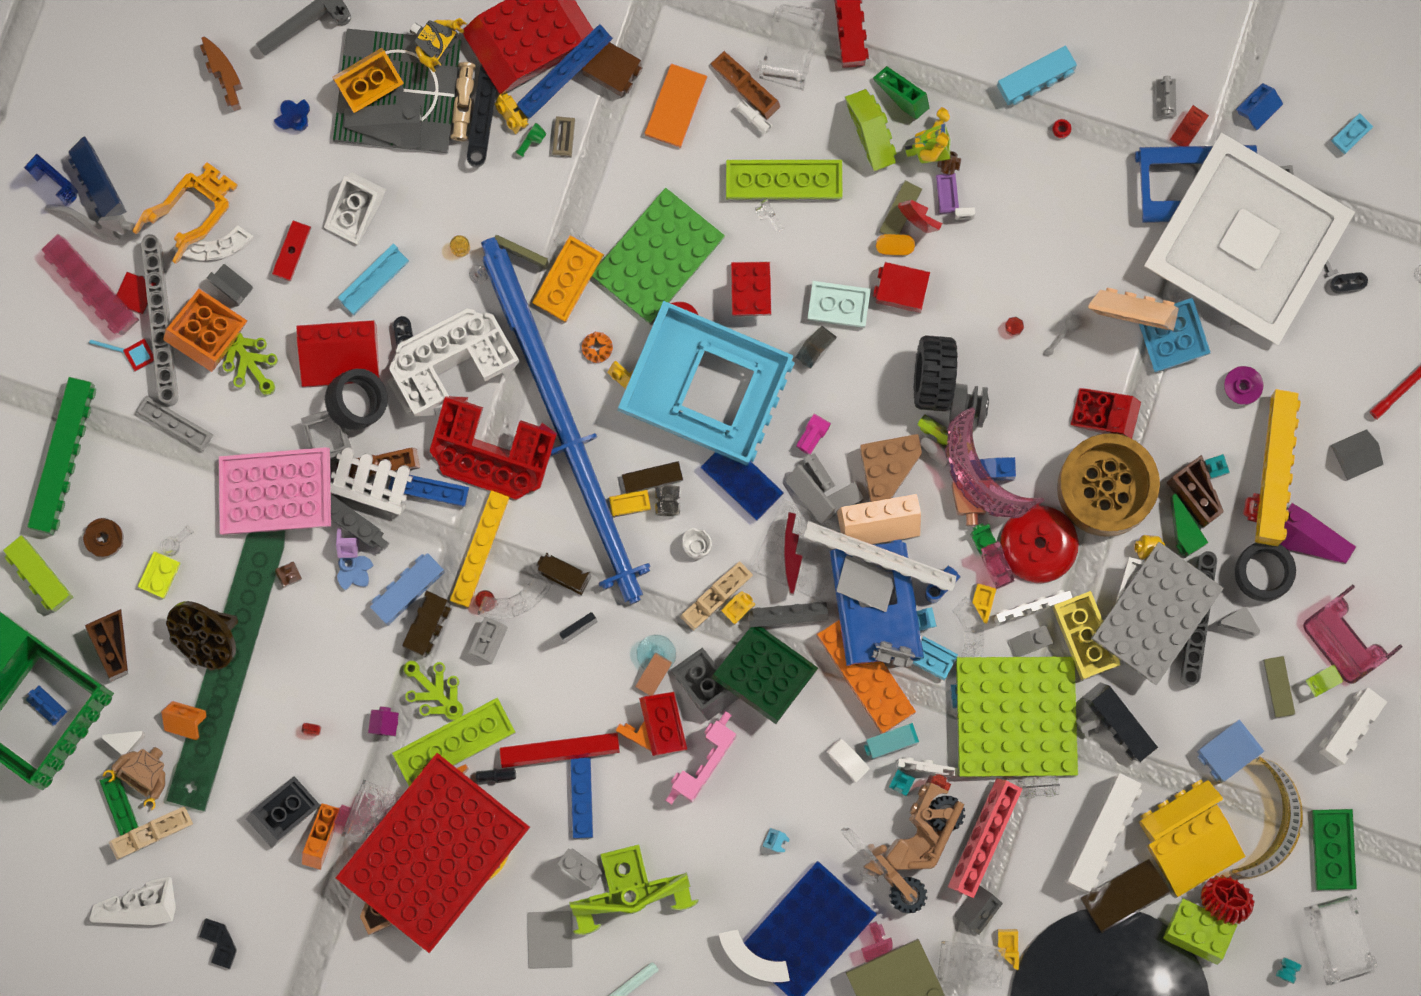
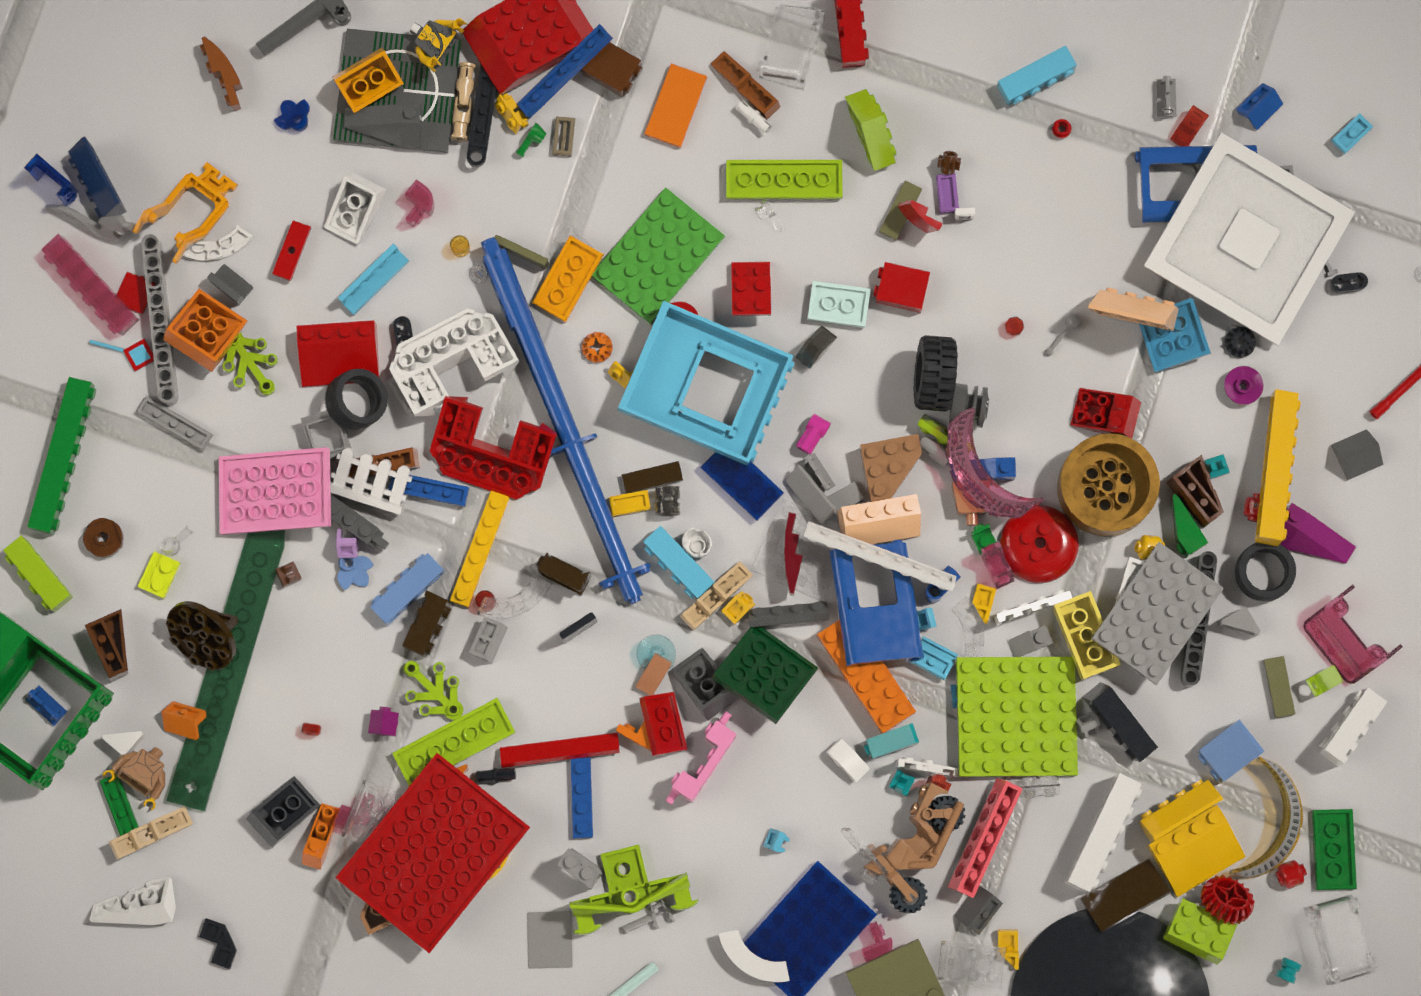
light grey sticker [837,555,894,612] -> none
light grey hinge [872,641,915,668] -> none
green slope [873,66,930,120] -> none
light orange tile [876,234,915,255] -> none
torso [905,107,951,164] -> none
none -> clear pink brick [405,179,435,227]
none -> light grey piece [623,899,675,933]
none -> medium azure brick [643,526,715,599]
none -> black gear [1225,326,1256,358]
none -> red head [1275,860,1307,889]

